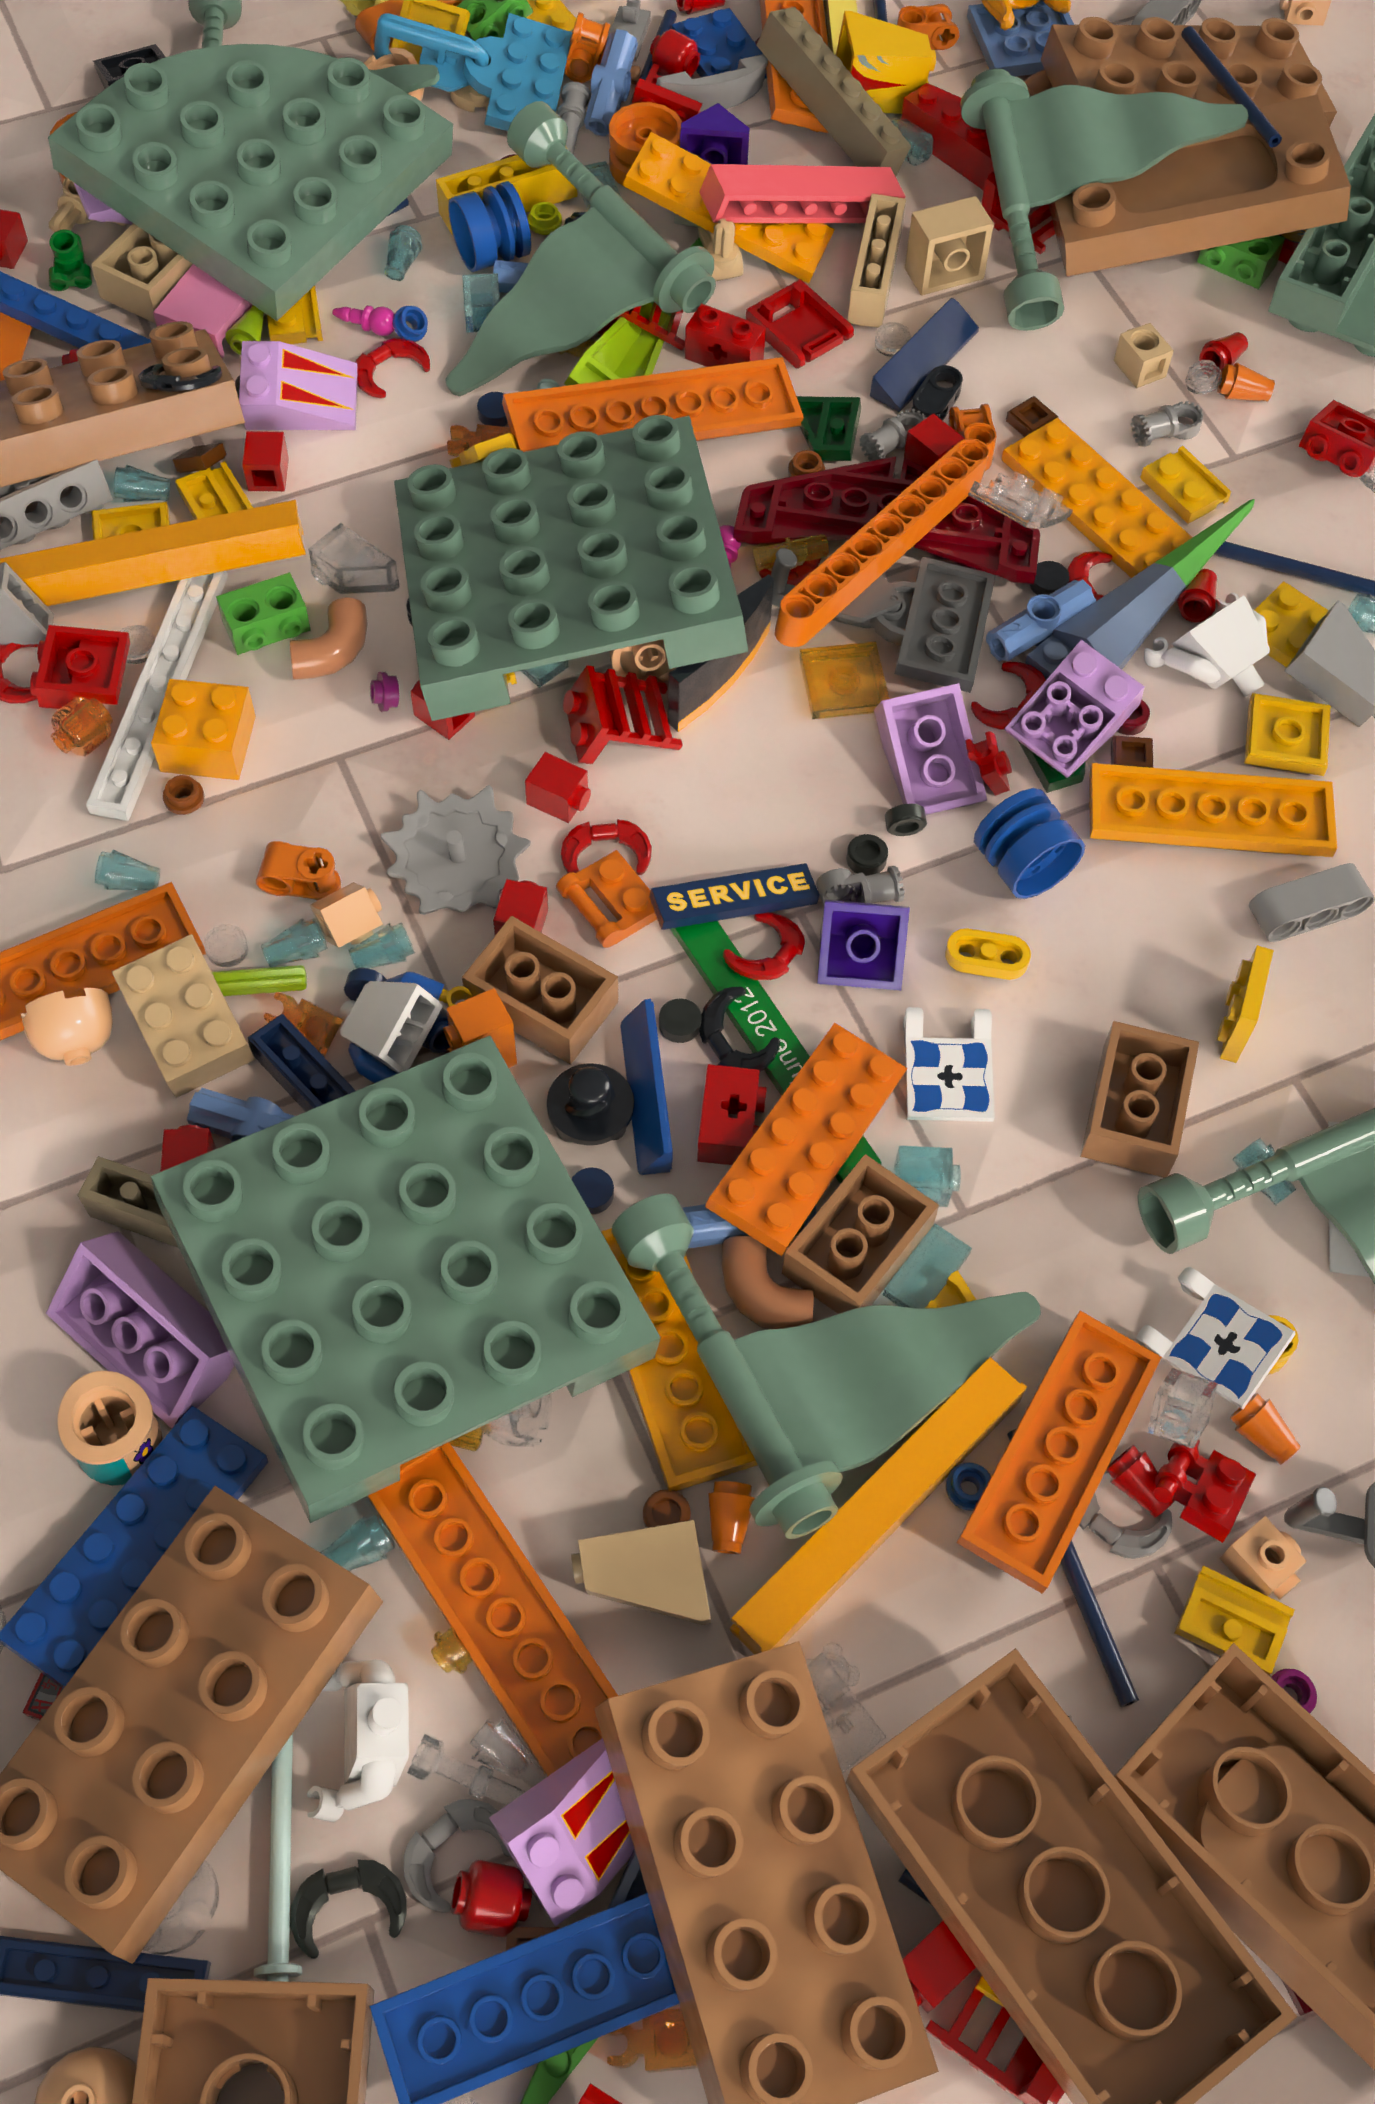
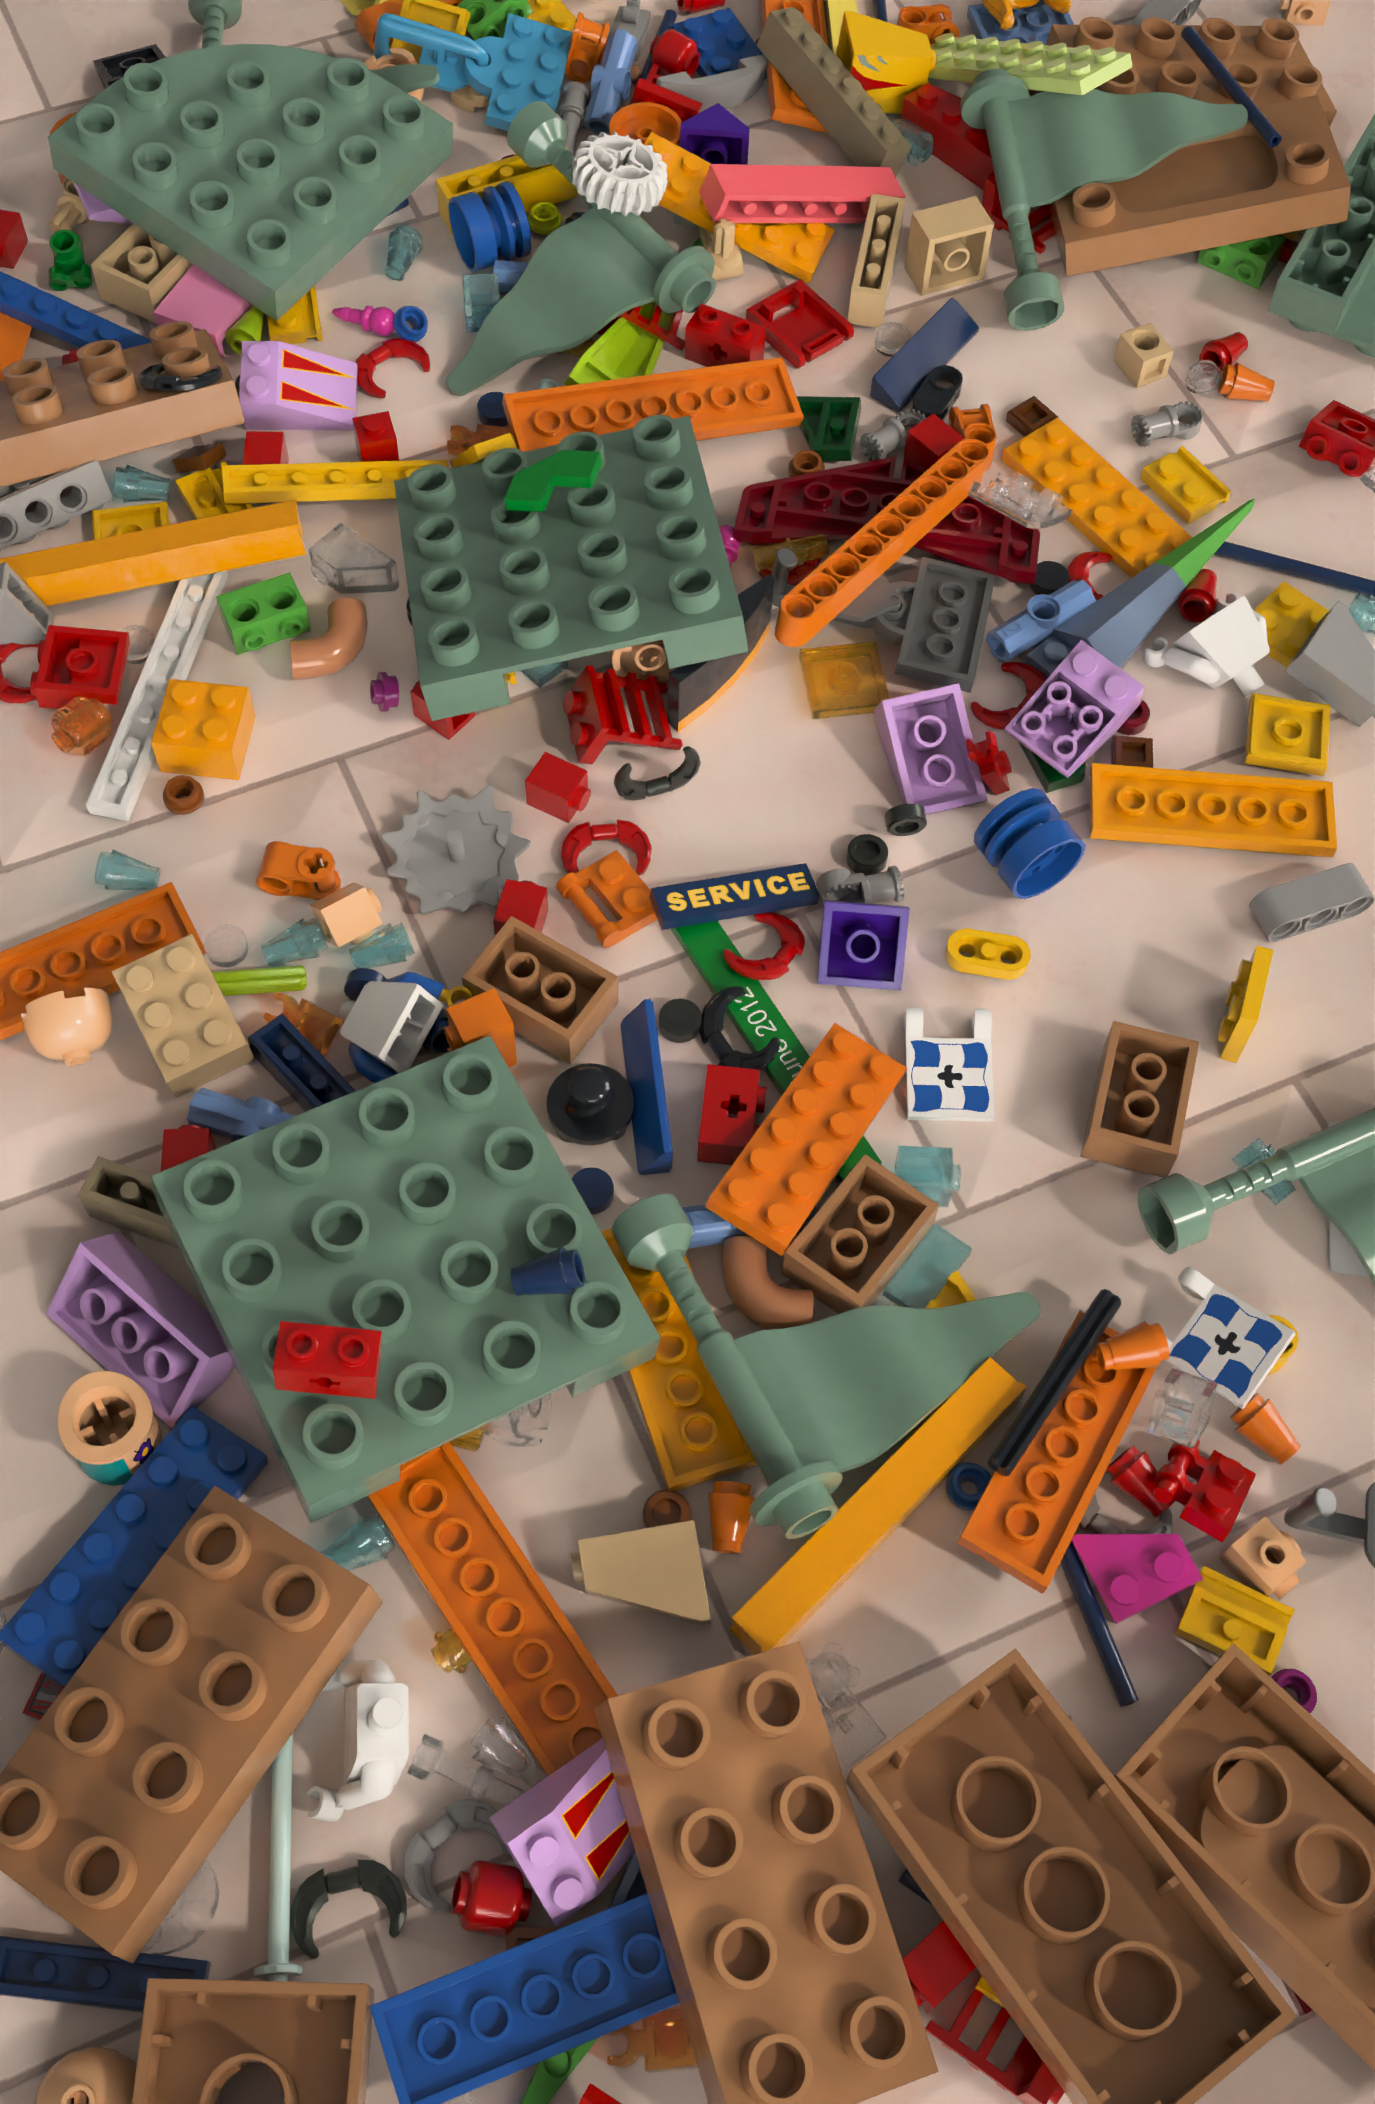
none -> yellow plate [221,460,449,504]
none -> red brick [273,1321,382,1399]
none -> red brick [352,411,399,462]
none -> green tile [504,450,602,512]
none -> dark blue cone [511,1247,585,1296]
none -> white gear [572,132,668,217]
none -> pearl dark grey piece [613,746,701,801]
none -> yellowish green plate [928,33,1132,95]
none -> black axle [988,1289,1121,1477]
none -> dark pink wing [1072,1534,1204,1624]
none -> orange cone [1095,1321,1169,1371]

